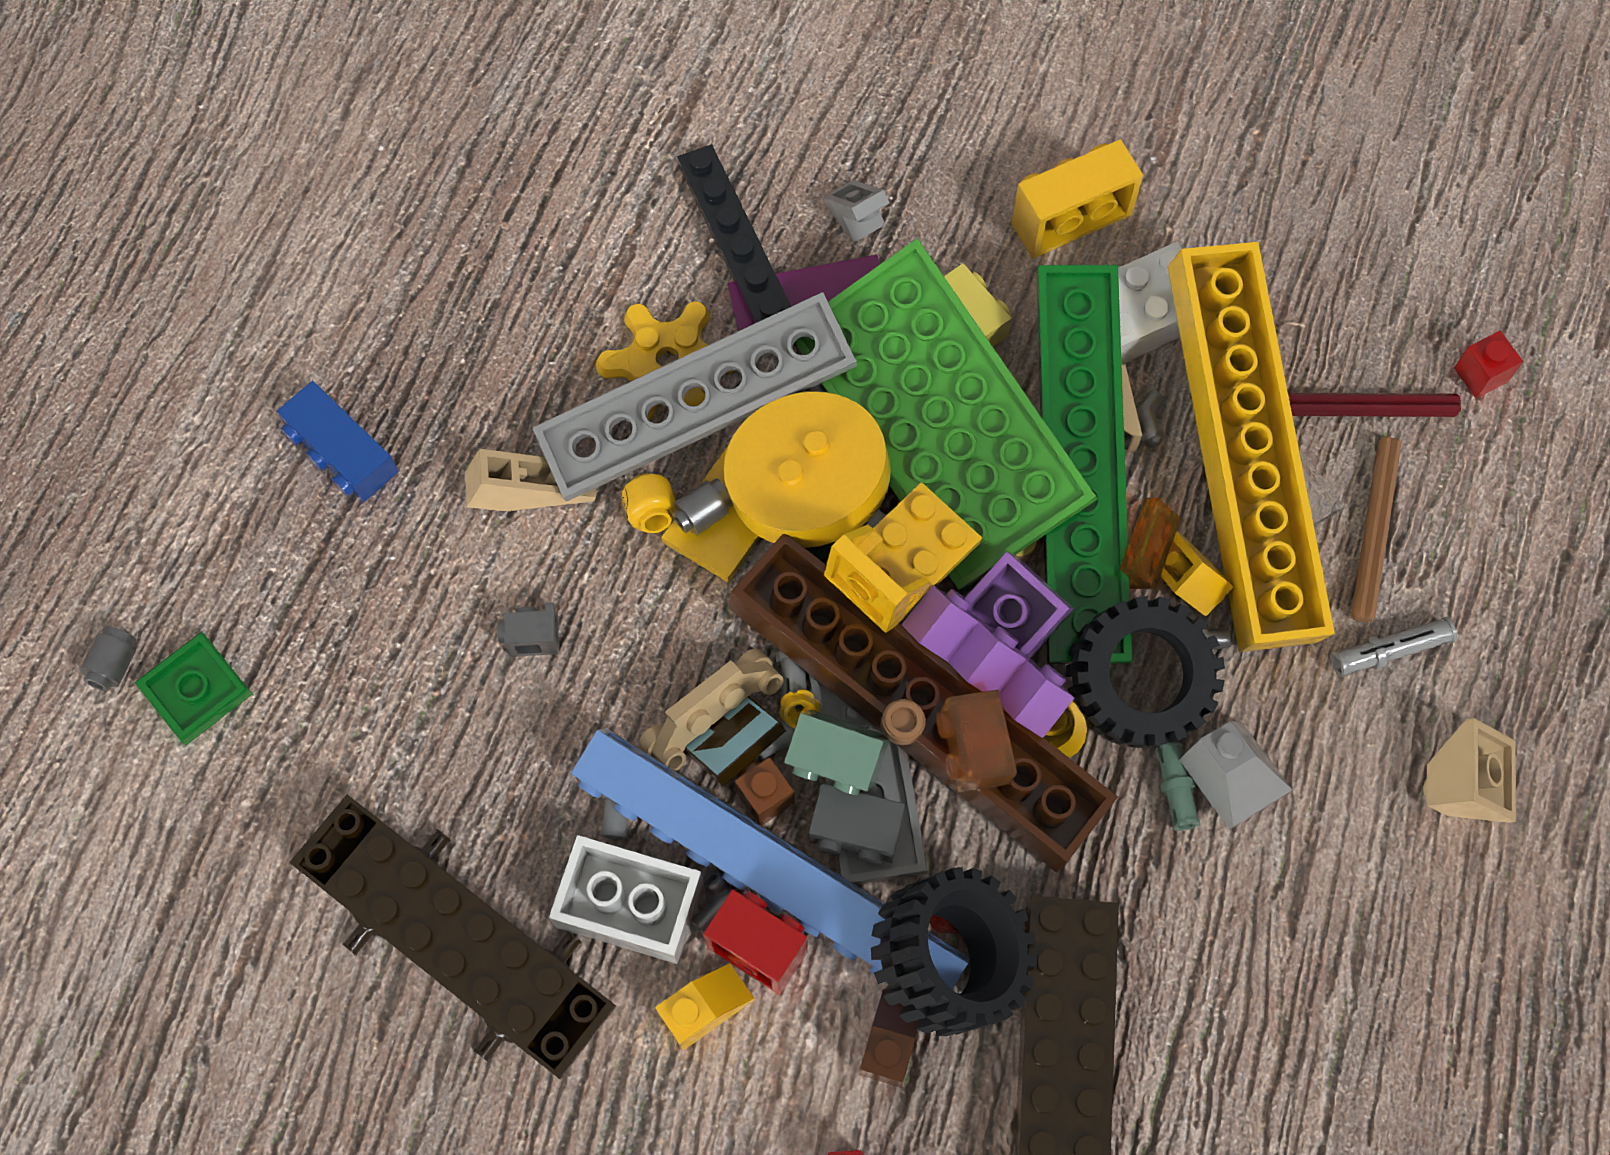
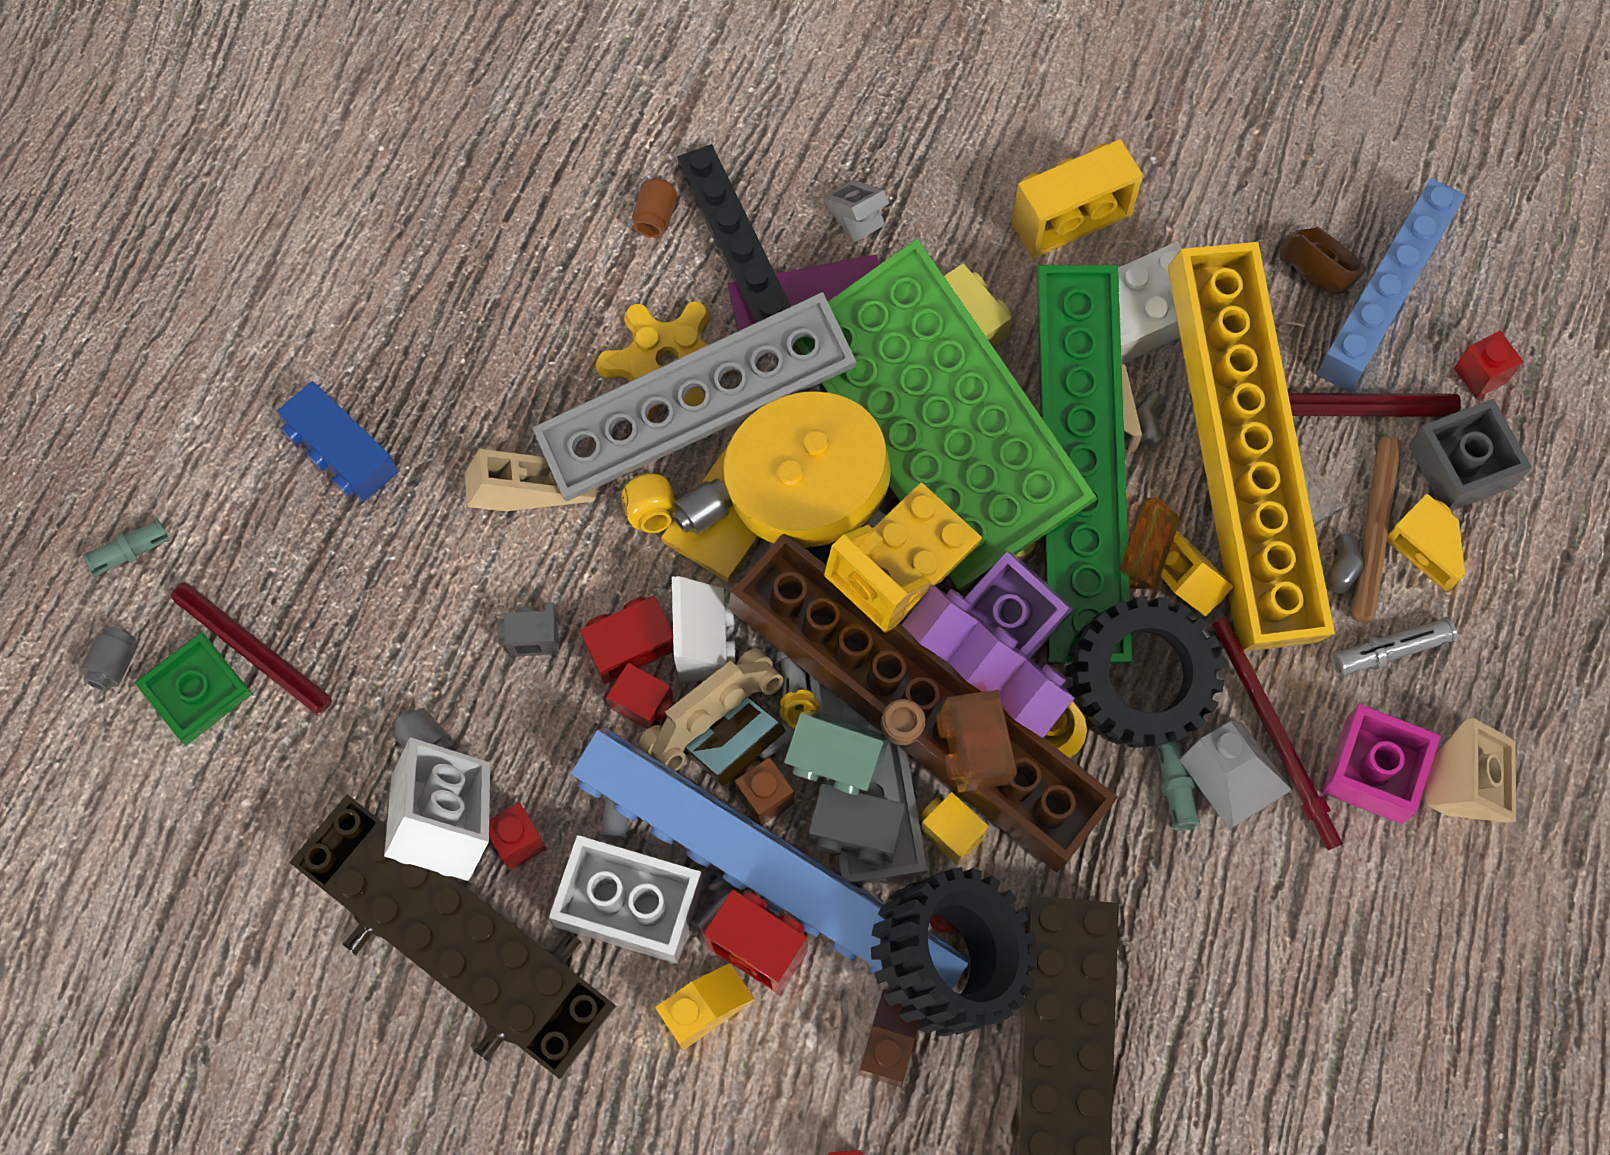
none -> sand green pin [83,518,170,577]
none -> dark red axle [171,582,332,715]
none -> white brick [384,737,490,881]
none -> flat silver brick [393,708,455,751]
none -> red brick [489,802,547,871]
none -> red brick [580,595,674,685]
none -> red brick [606,663,675,729]
none -> dark orange brick [632,178,678,238]
none -> white slope [672,576,736,682]
none -> yellow brick [921,792,989,866]
none -> dark red bar [1212,617,1343,851]
none -> reddish brown piece [1279,226,1366,294]
none -> medium blue brick [1316,178,1466,393]
none -> dark pink brick [1321,704,1441,824]
none -> flat silver arm [1327,533,1363,594]
none -> yellow slope [1387,494,1465,593]
none -> dark grey brick [1408,399,1532,511]

